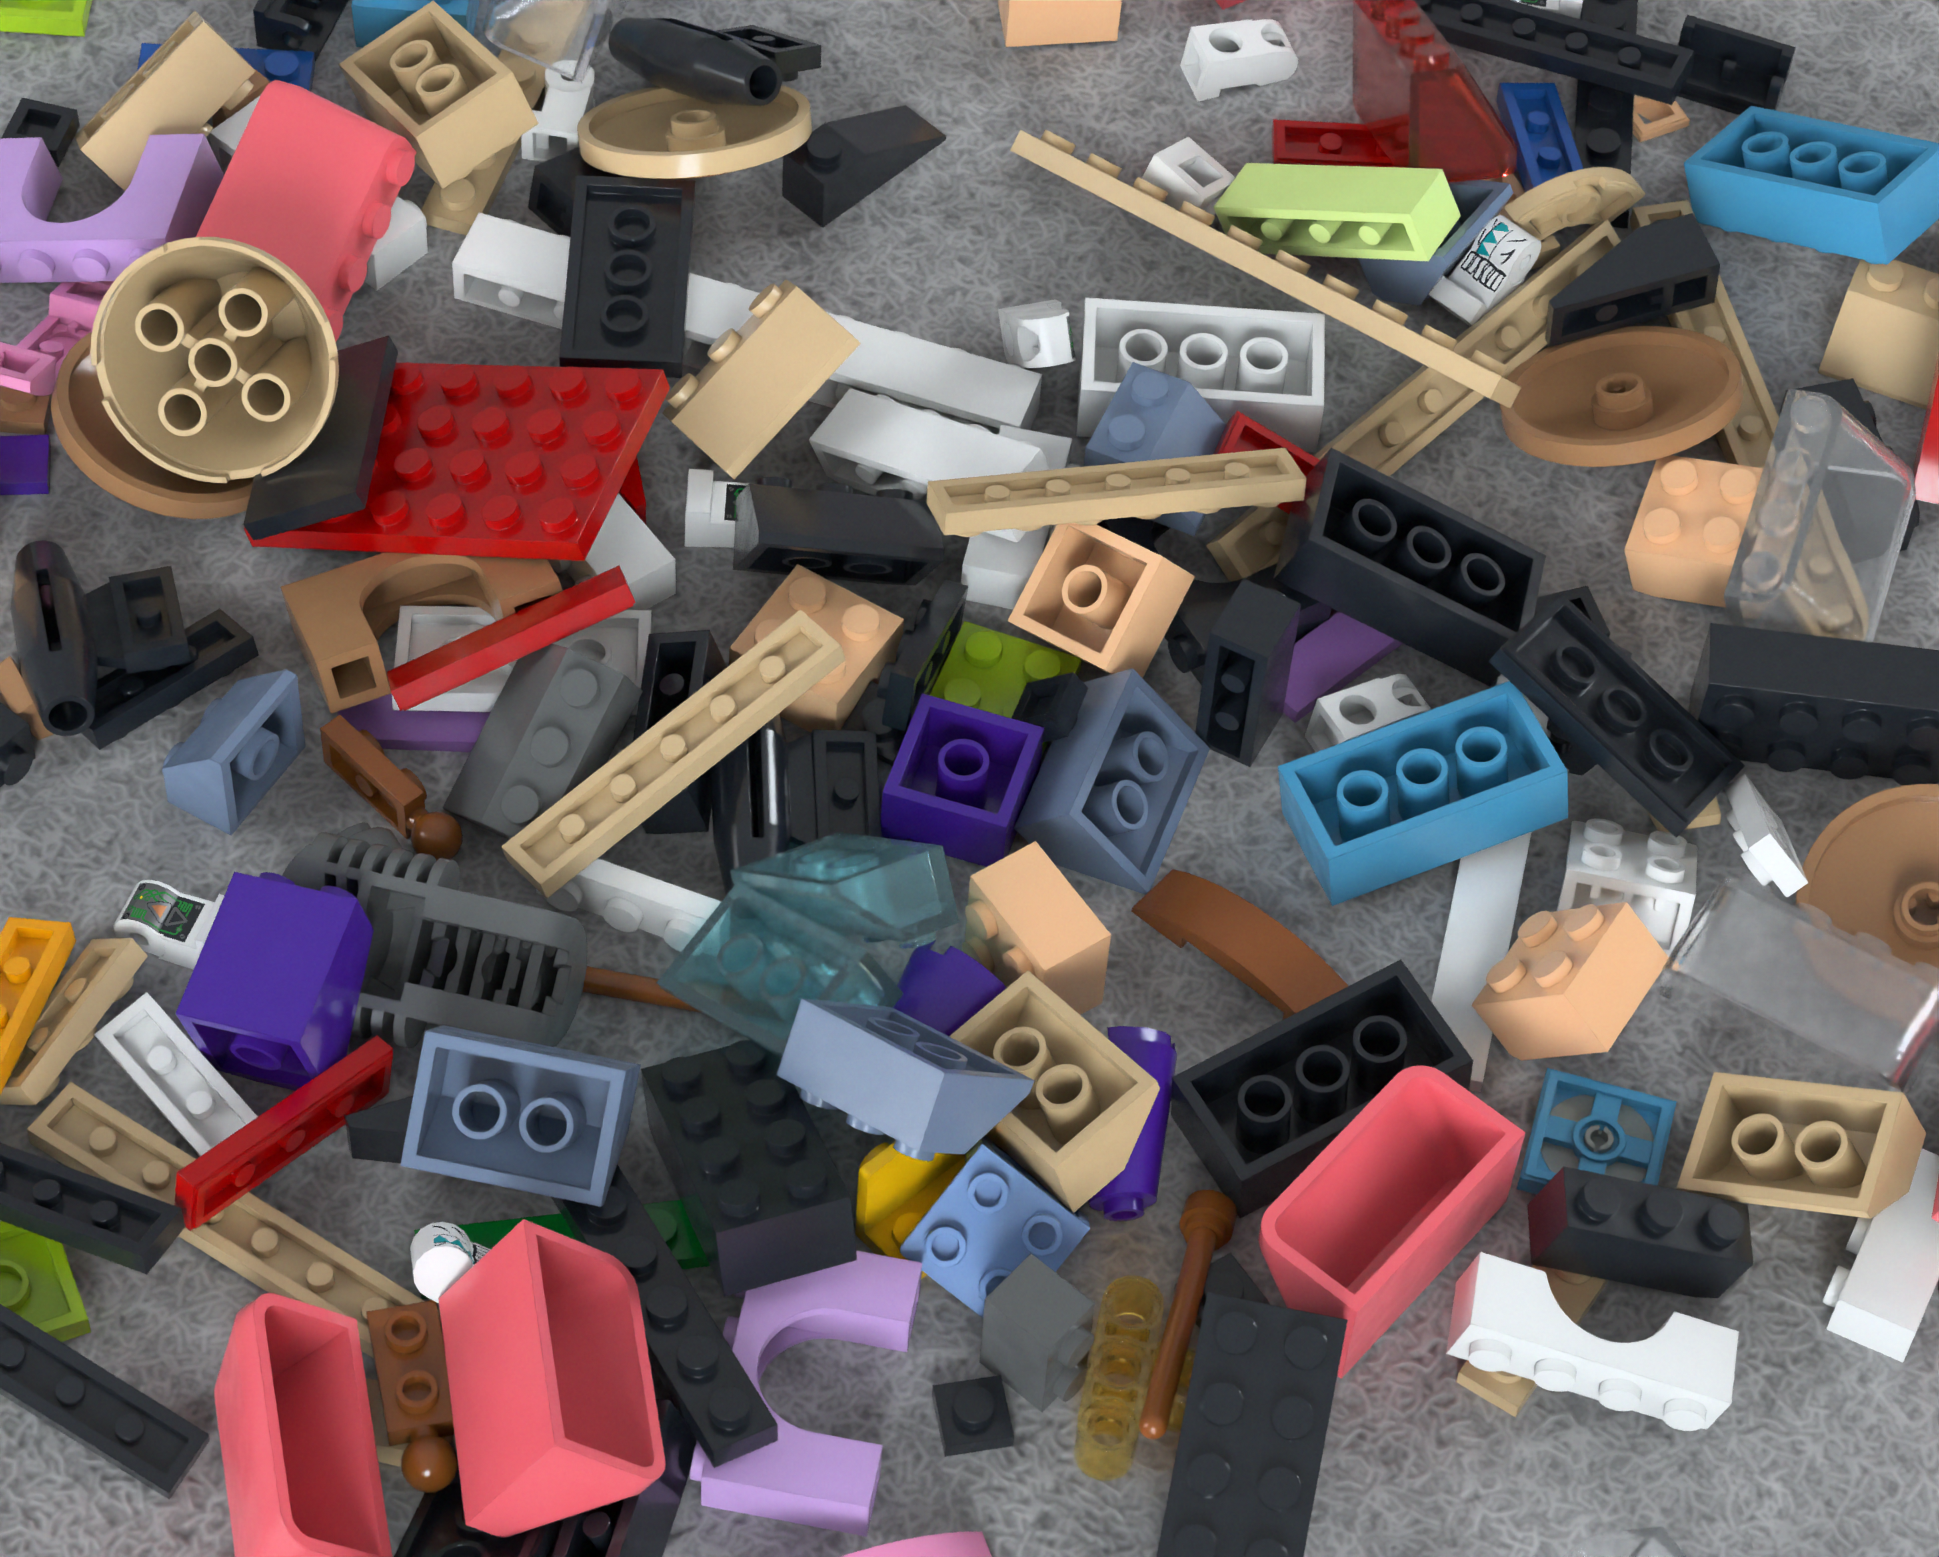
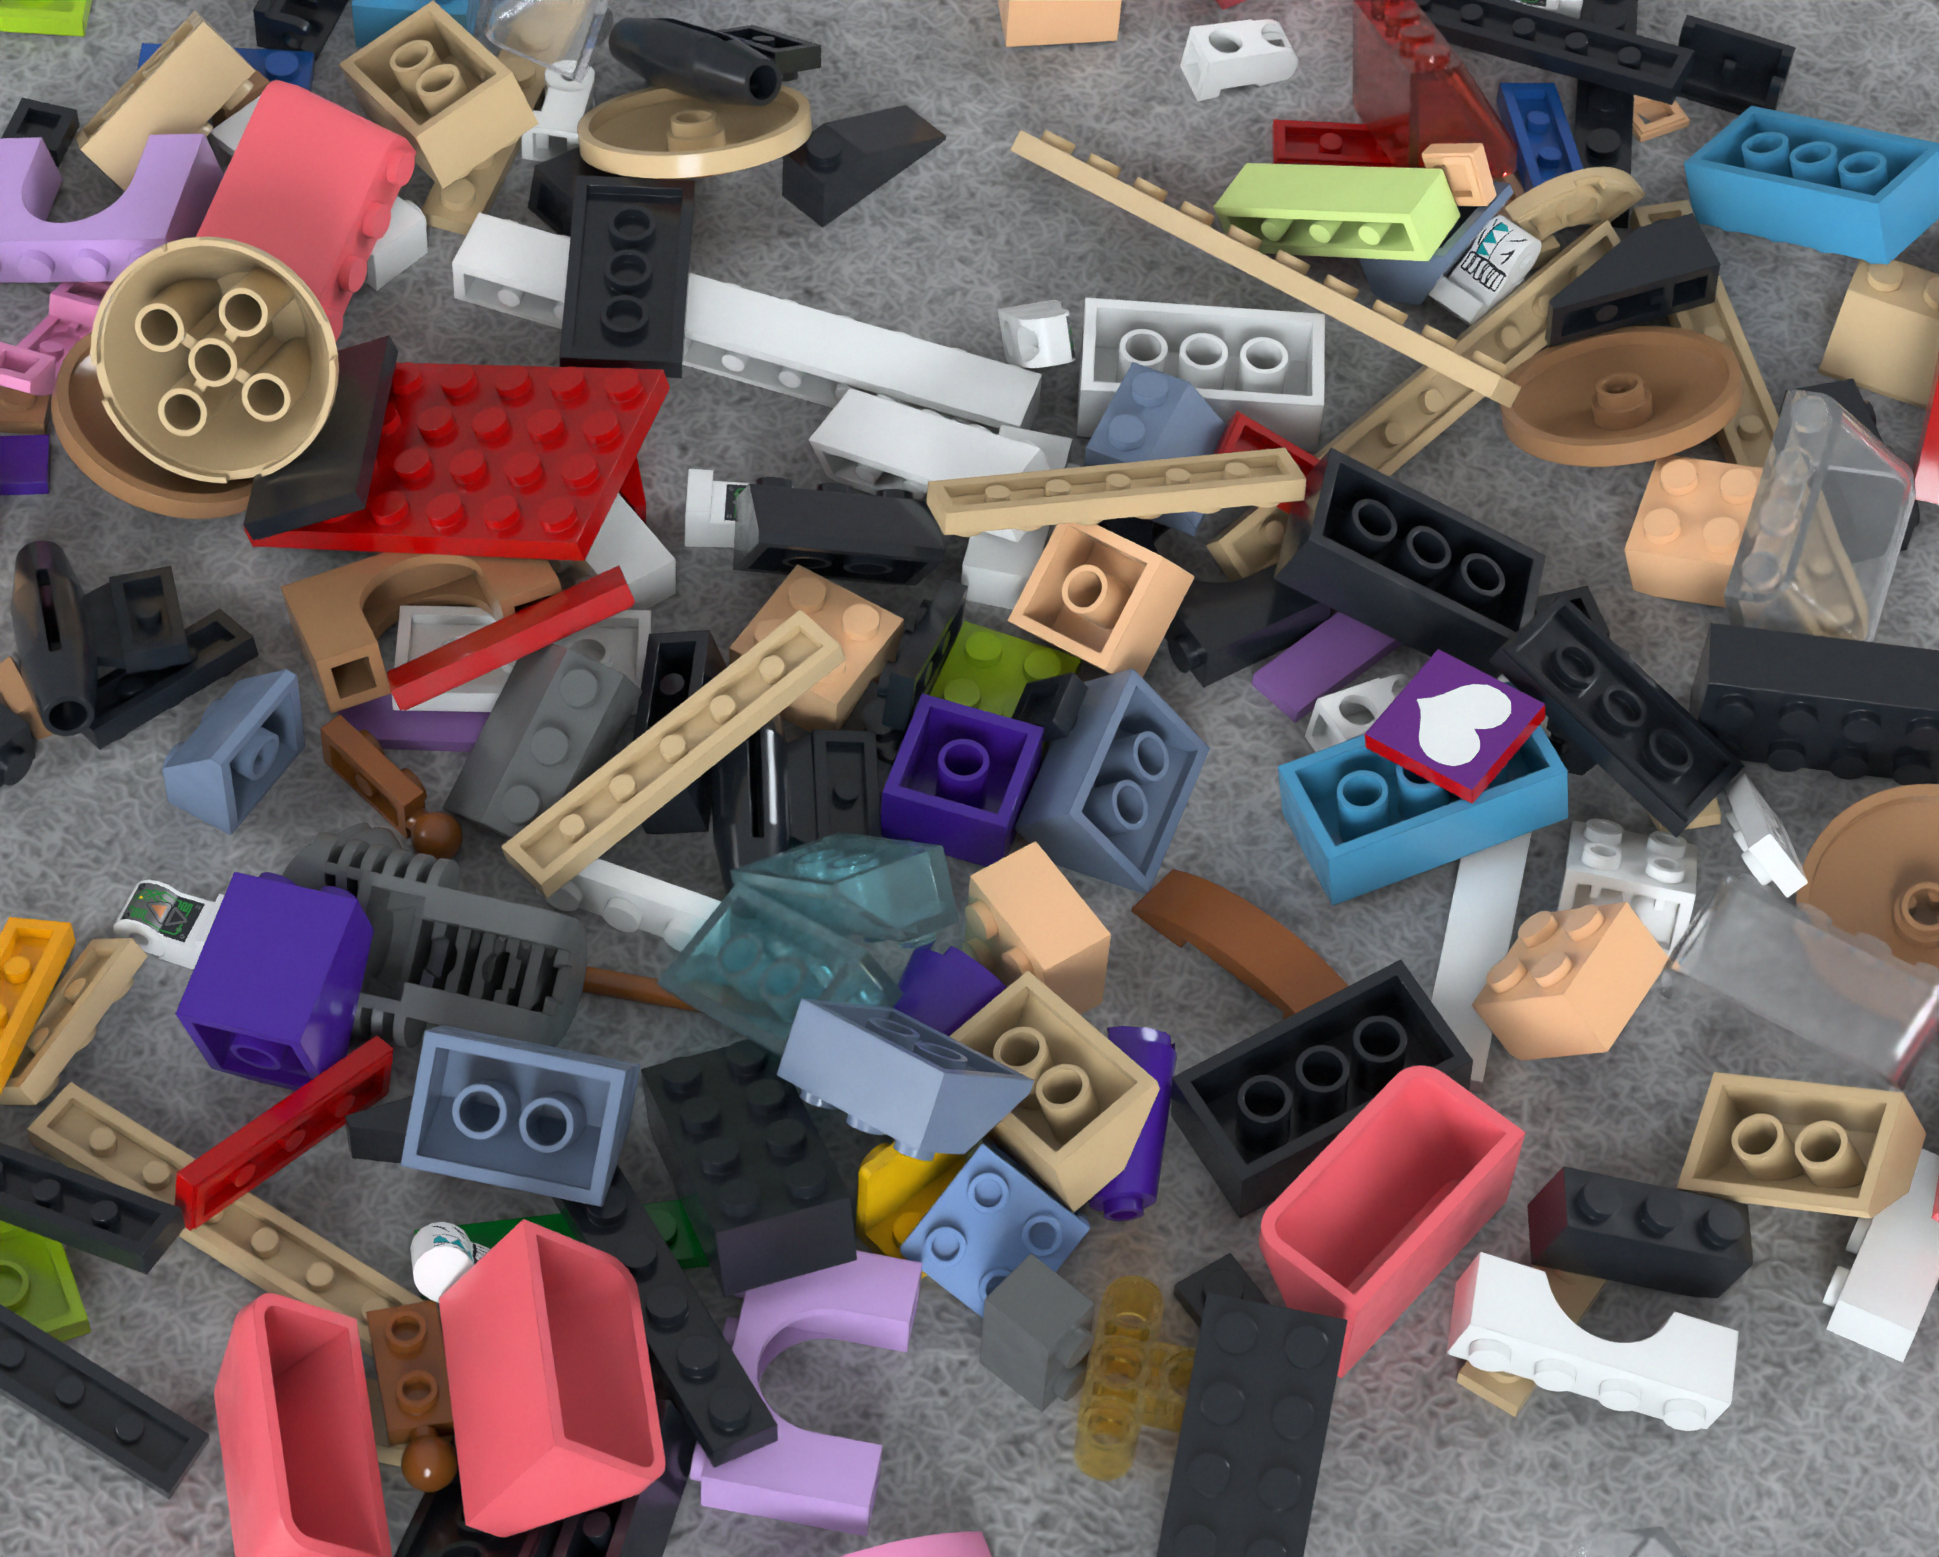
white plate [94,992,258,1157] -> none
tan slope [662,279,861,480] -> none
black plate [932,1375,1014,1457] -> none
dark orange piece [1139,1189,1237,1440] -> none
white brick [1142,137,1235,229] -> none
black brick [1195,579,1301,767] -> none
dark azure piece [1517,1068,1677,1194] -> none
none -> tile [1365,649,1545,804]
none -> light nougat tile [1422,143,1497,206]

